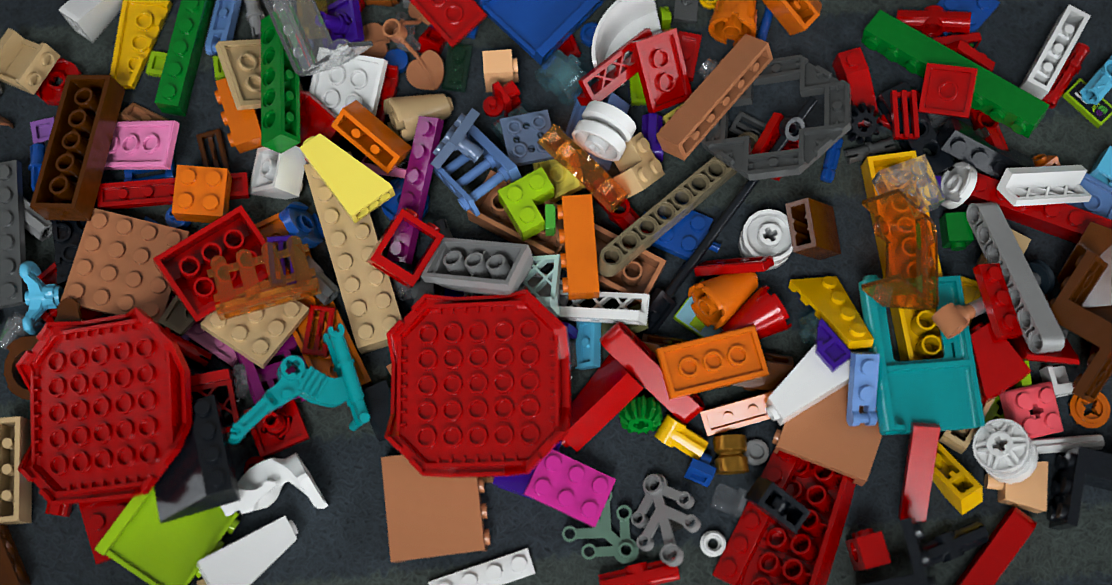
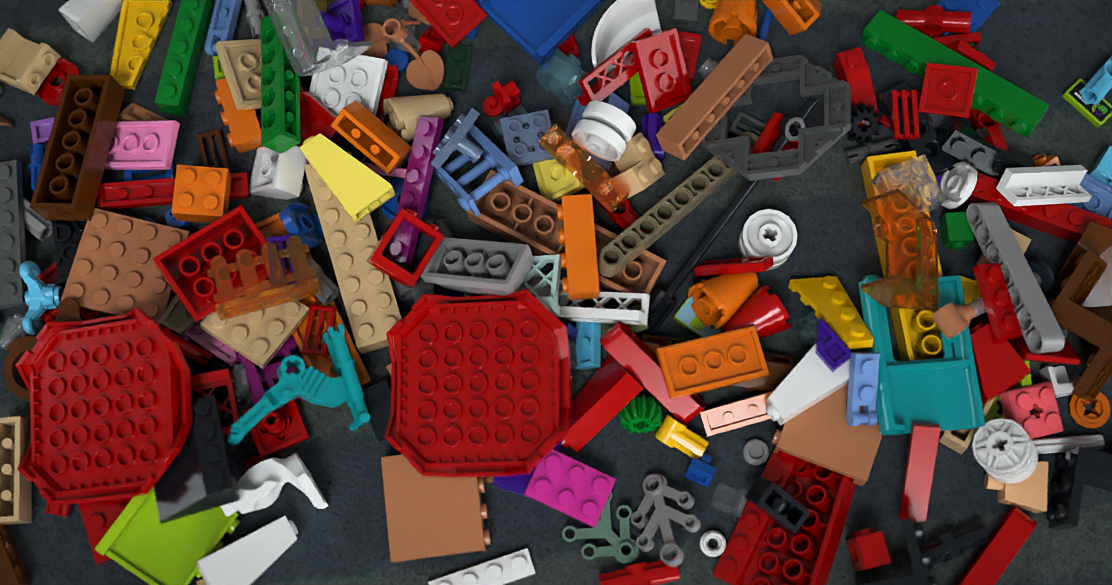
lime tile [146,50,167,77] -> none
light nougat brick [482,49,519,92] -> none
lime brick [498,167,554,241] -> none
bright green tile [545,204,556,236] -> none
blue tile [580,22,598,47] -> none
blue plate [643,210,721,261] -> none
lime tile [659,6,672,30] -> none
pearl gold wheel [713,434,749,475] -> none
reddish brown brick [785,198,841,260] -> none
blue axle [820,138,843,183] -> none
yellow slope [932,442,983,516] -> none
white brick [1020,4,1091,100] -> none
red pin [1042,43,1090,109] -> none

